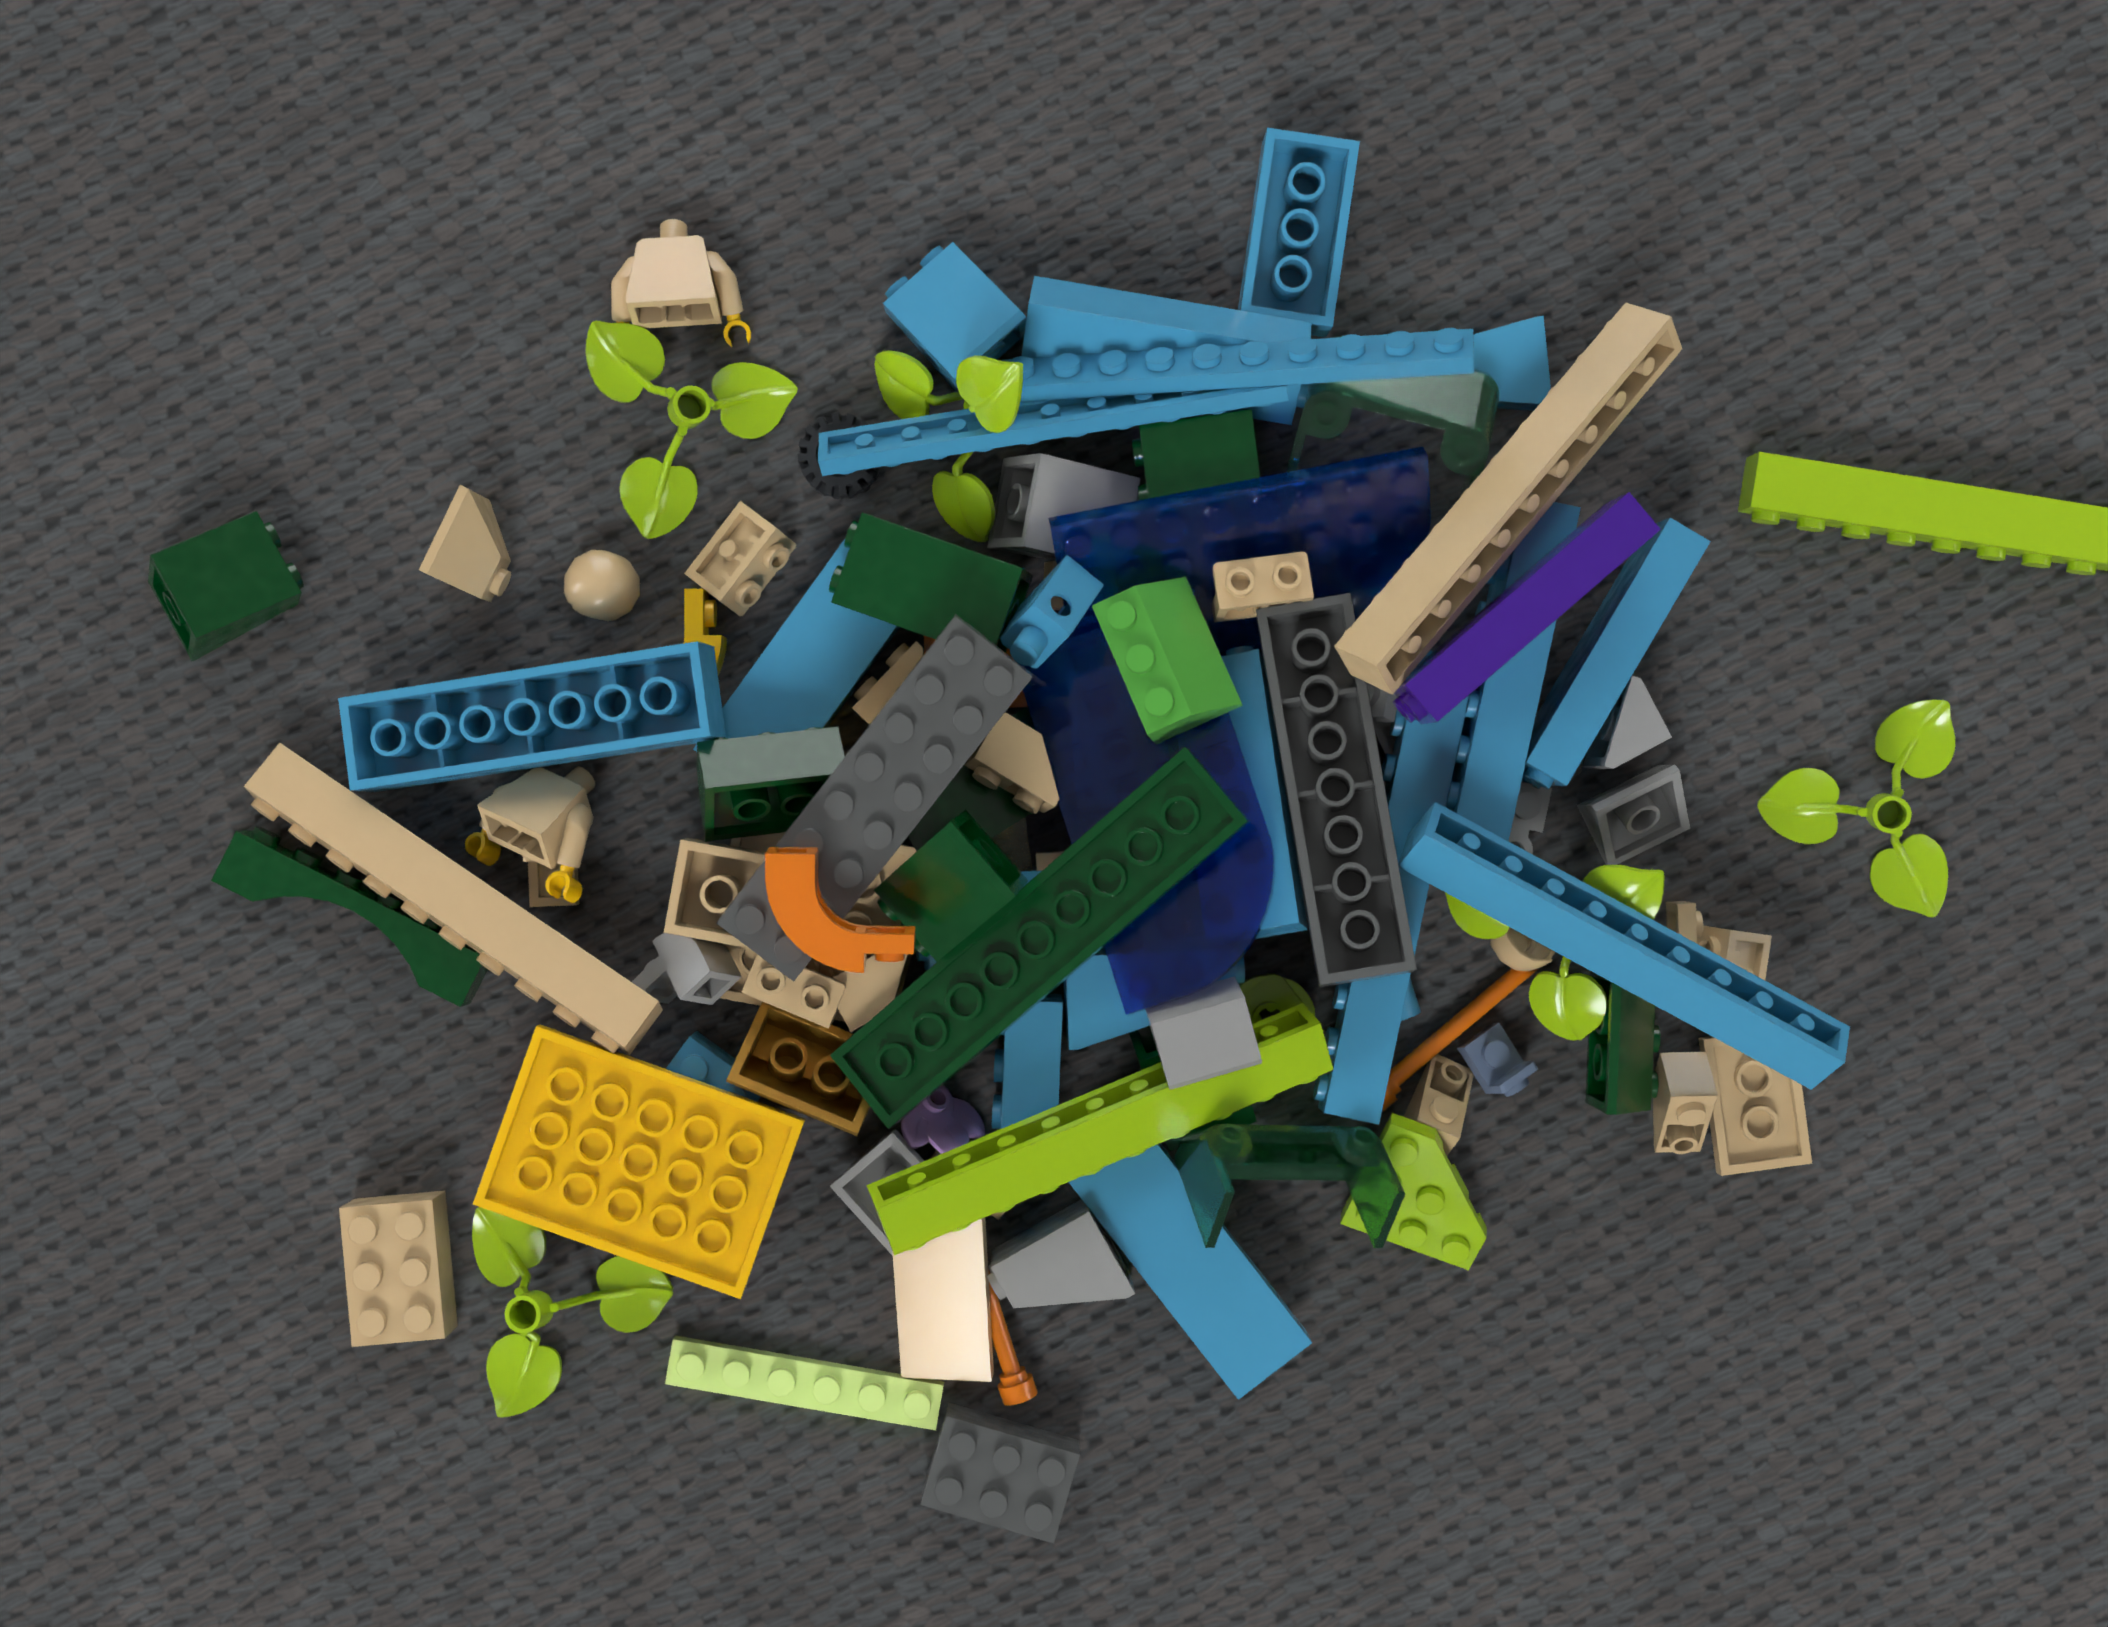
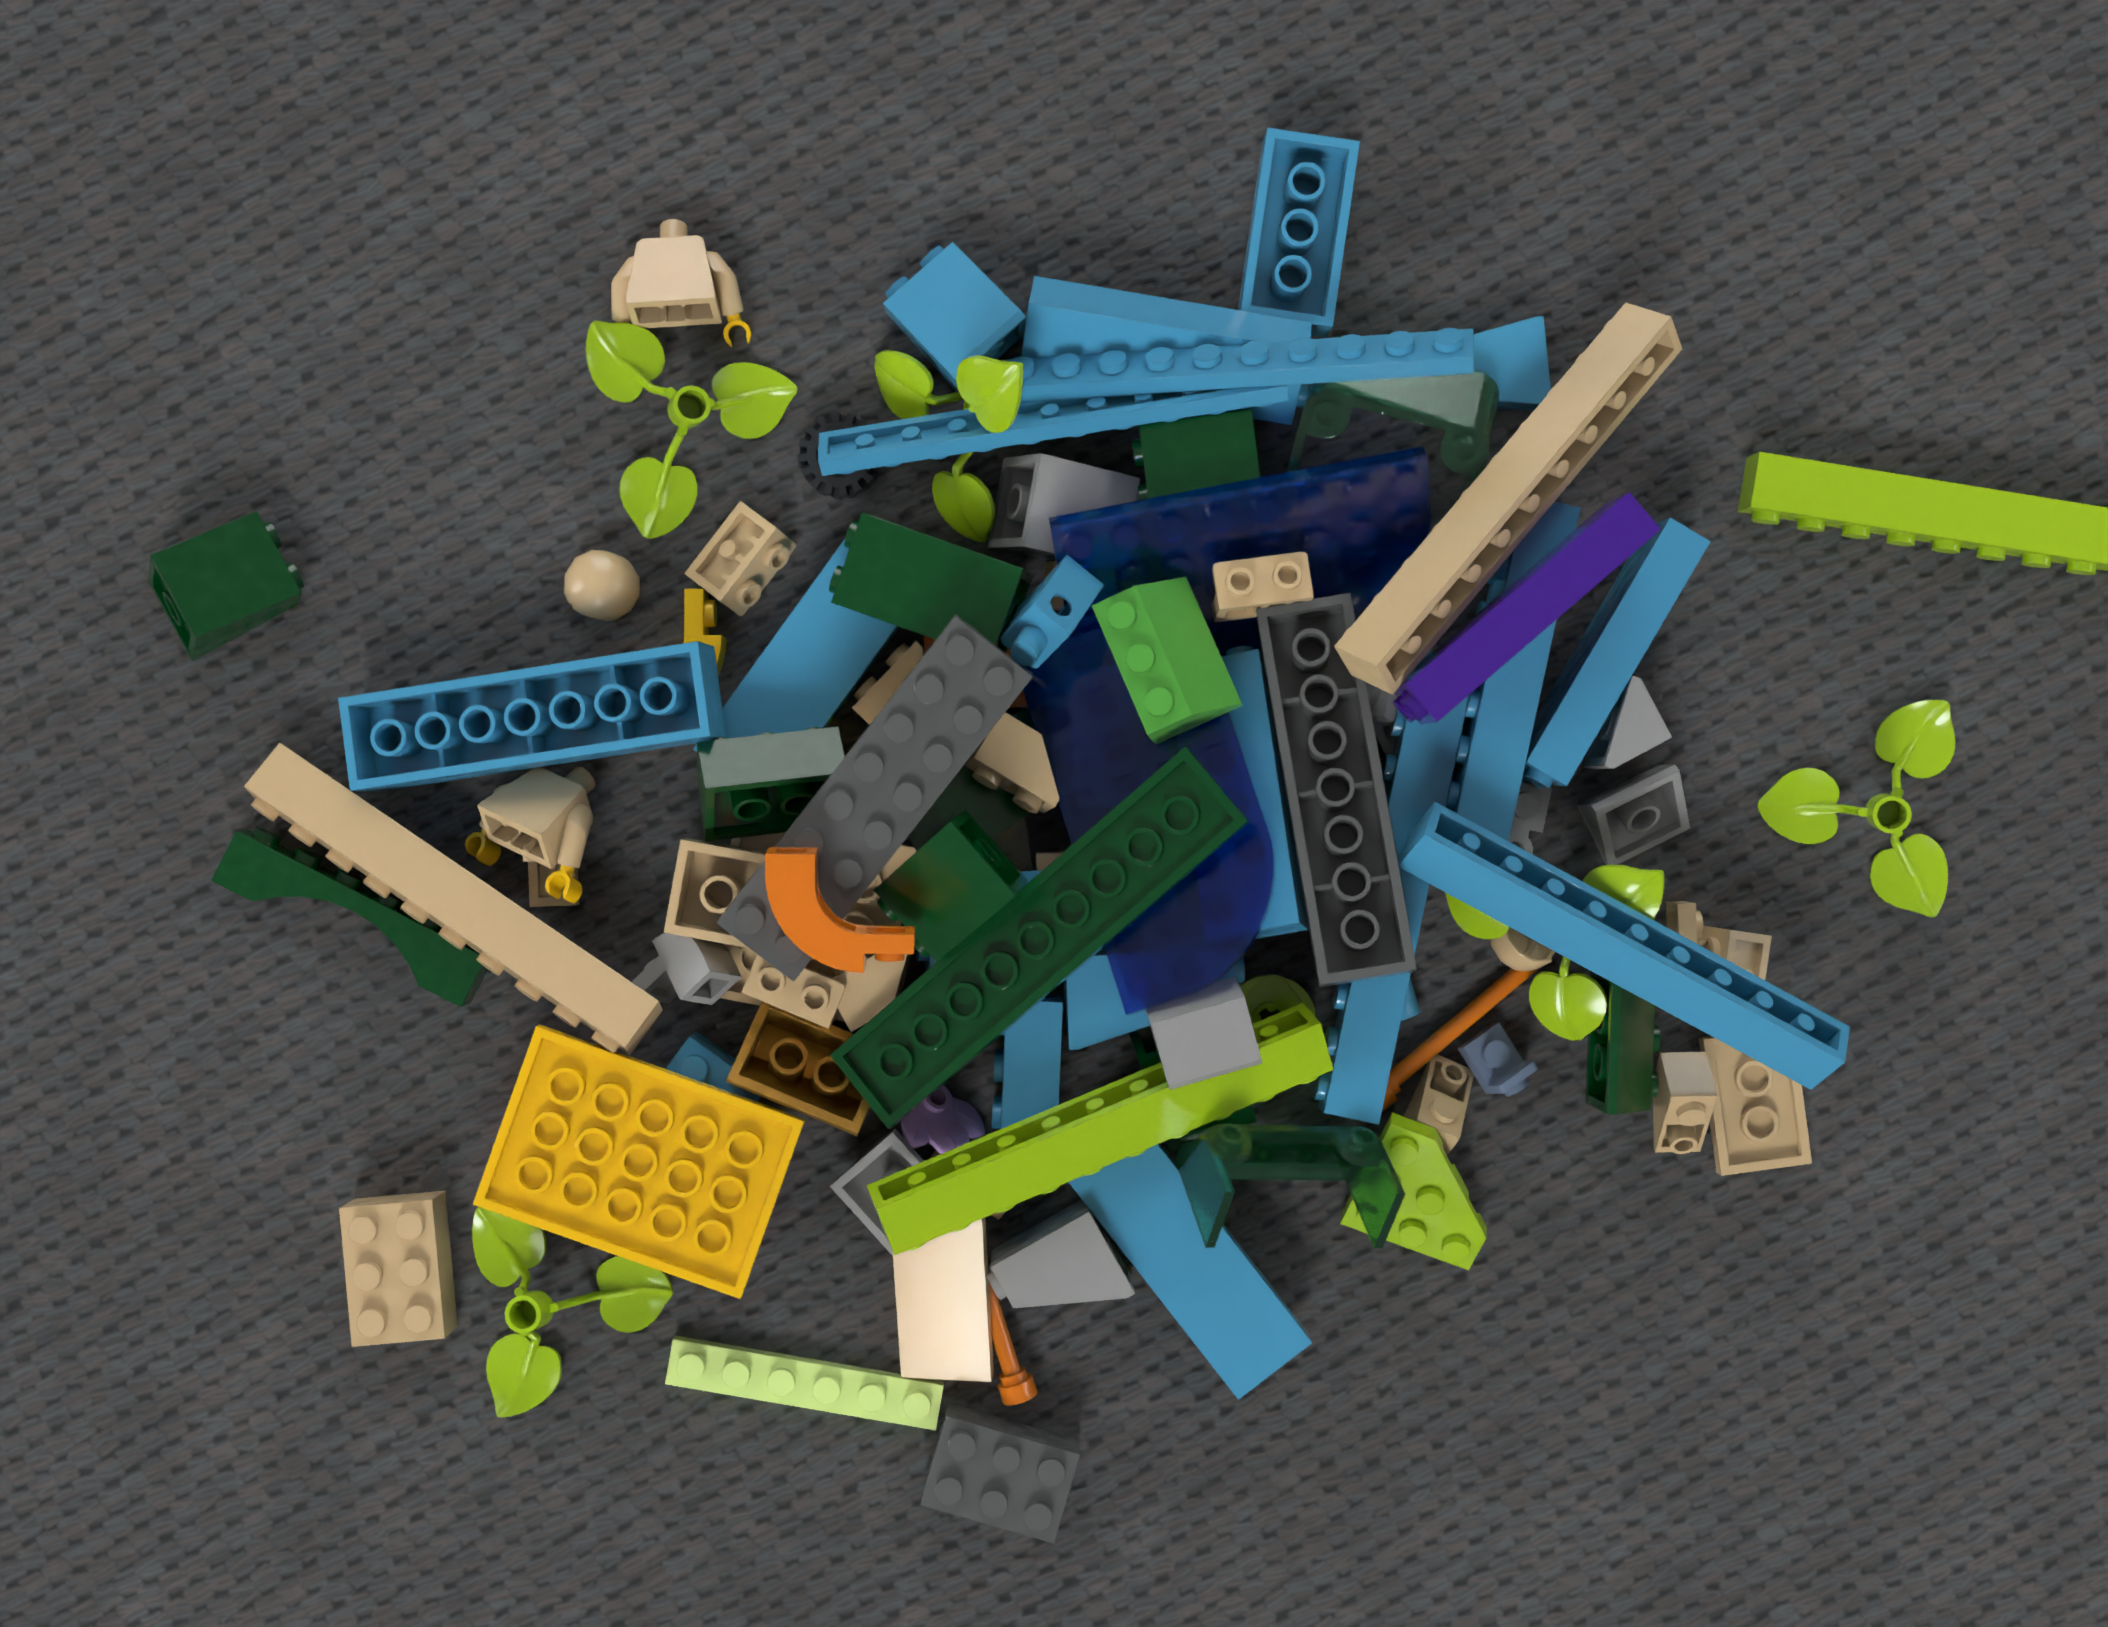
tan slope [419,485,511,602] -> none

